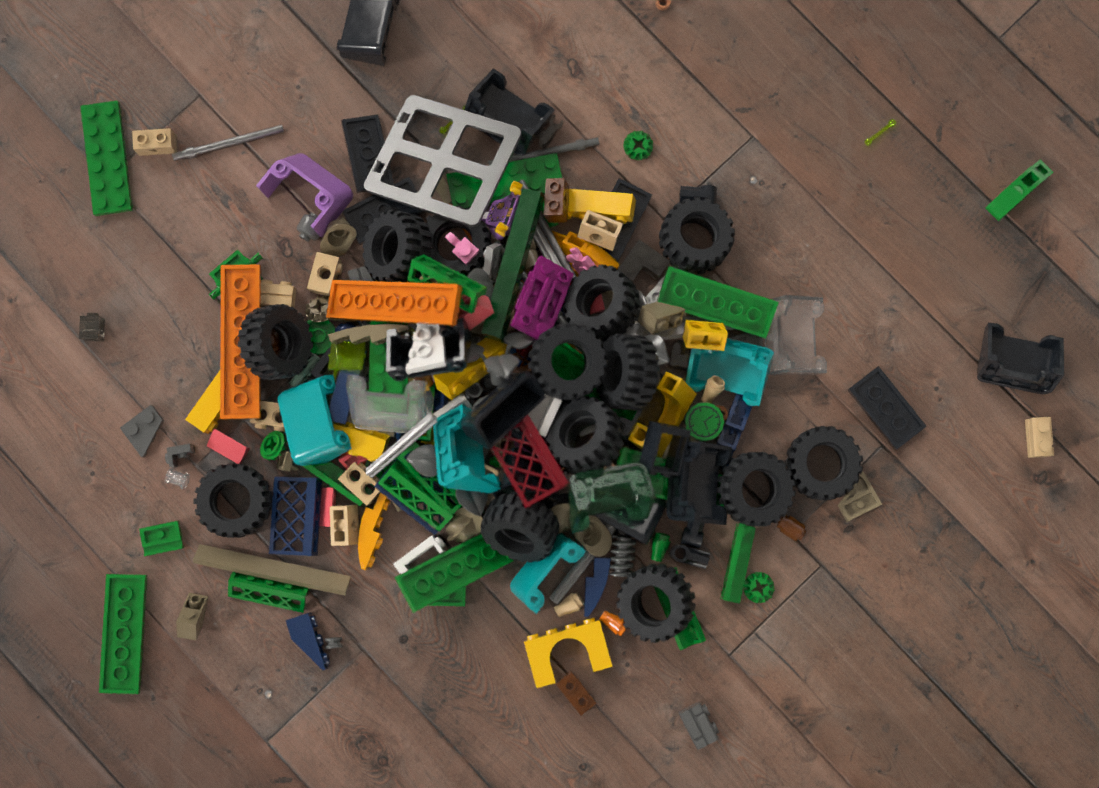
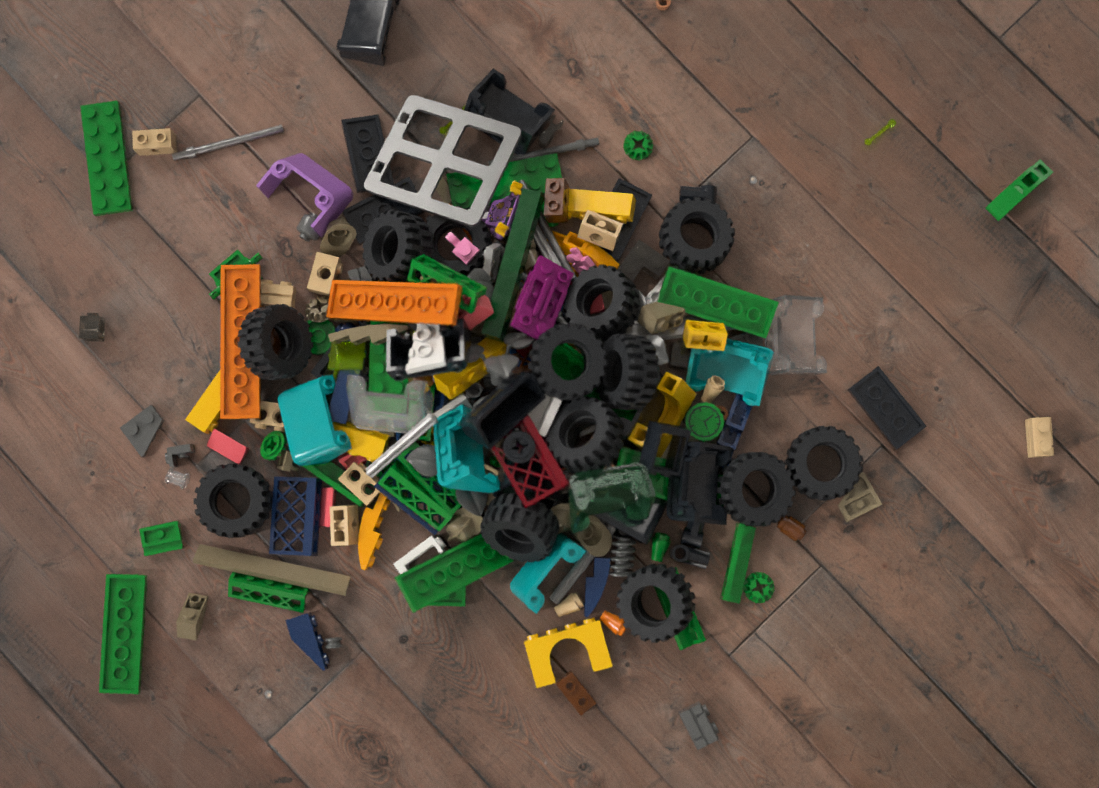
sand green pin [289,353,320,387] -> none
black windscreen [977,322,1064,395] -> none
none -> black gear [503,432,535,463]

